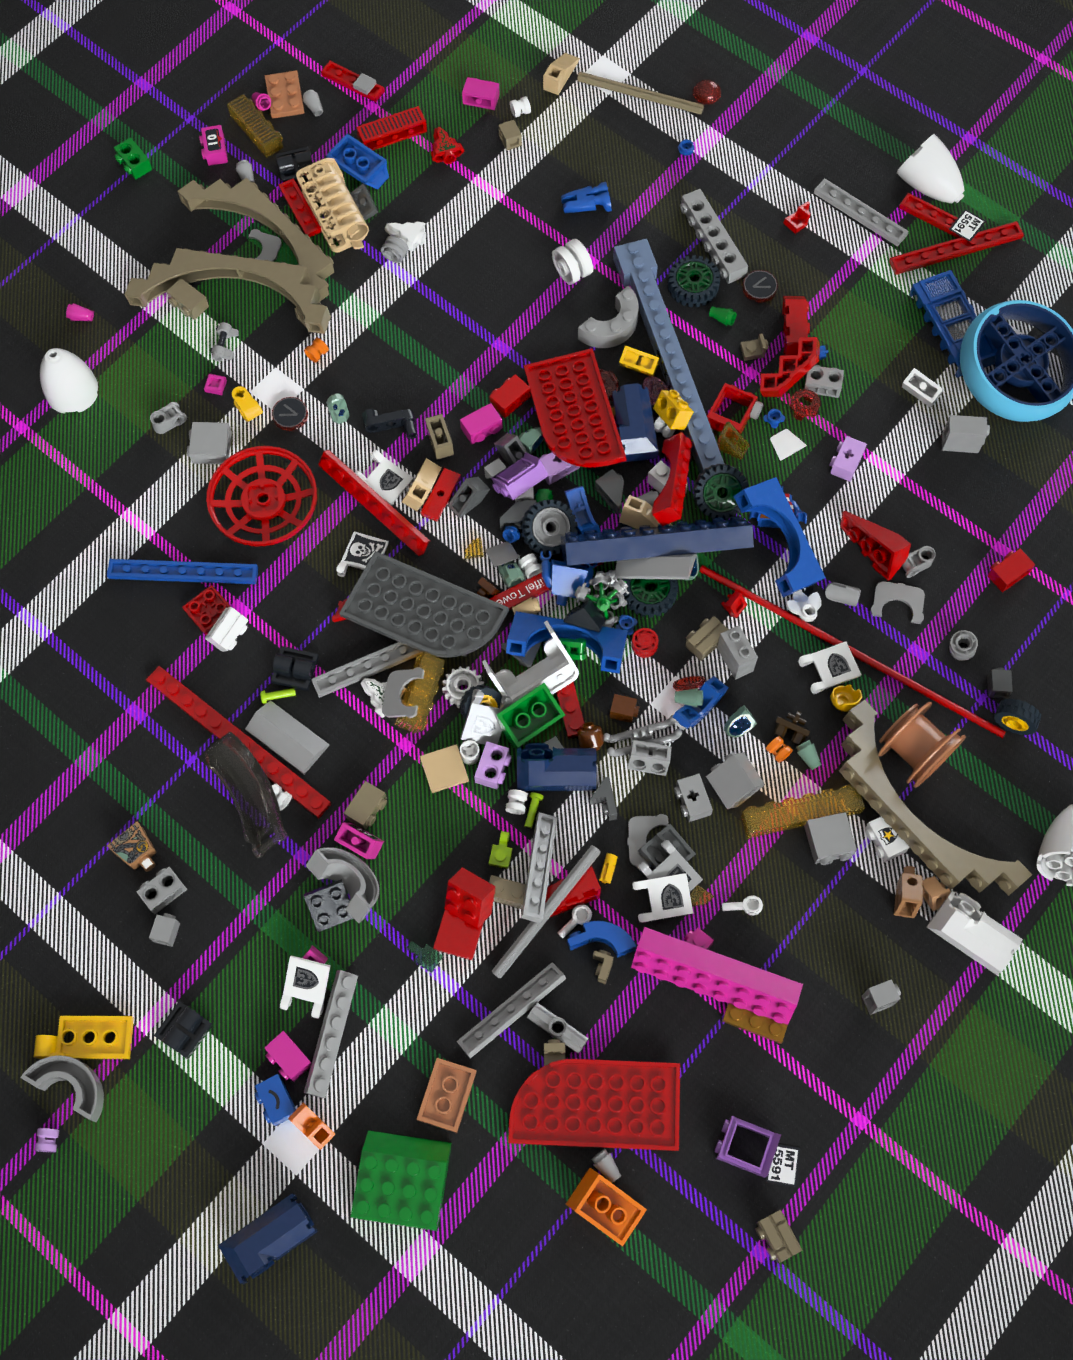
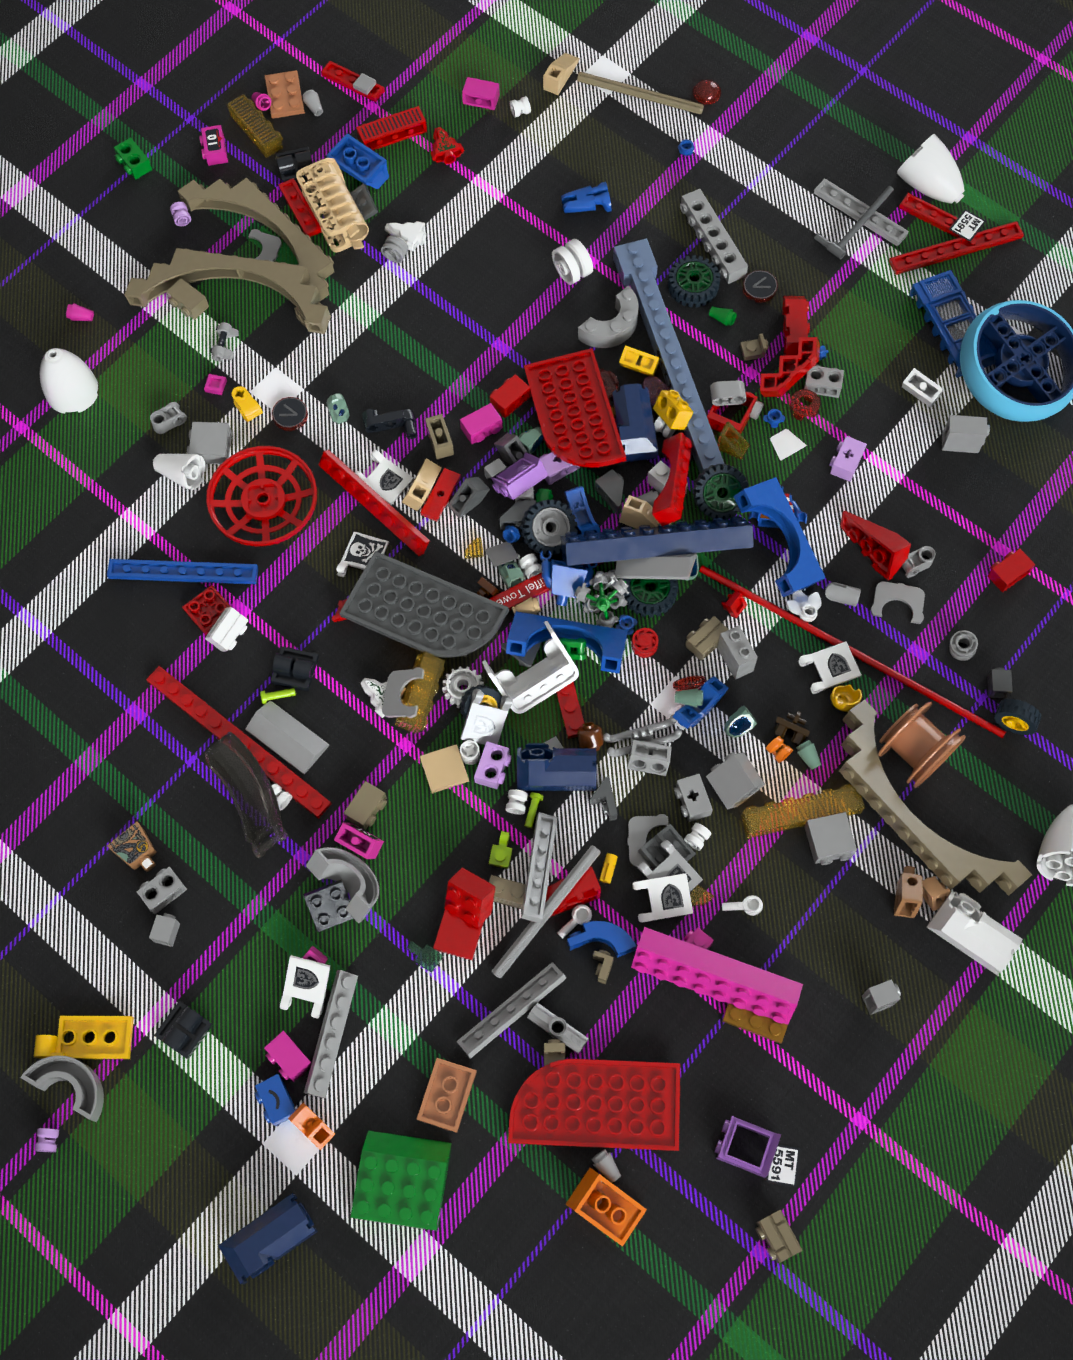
light grey cone [236,160,255,183] -> none
orange wheel [304,338,329,363] -> none
light grey plate [311,642,424,698] -> none
green slope [496,683,565,748] -> none
dark tan brick [498,120,522,151] -> none
black slope [564,599,606,632] -> none
reddish brown brick [610,694,640,723] -> none
red slope [783,201,810,234] -> none
white brick [865,817,910,862] -> none
none -> white cone [153,454,206,490]
none -> lavender wheel [170,202,191,226]
none -> white wheel [684,823,711,851]
none -> light grey beam [710,380,746,406]
none -> dark grey bar [814,186,894,259]

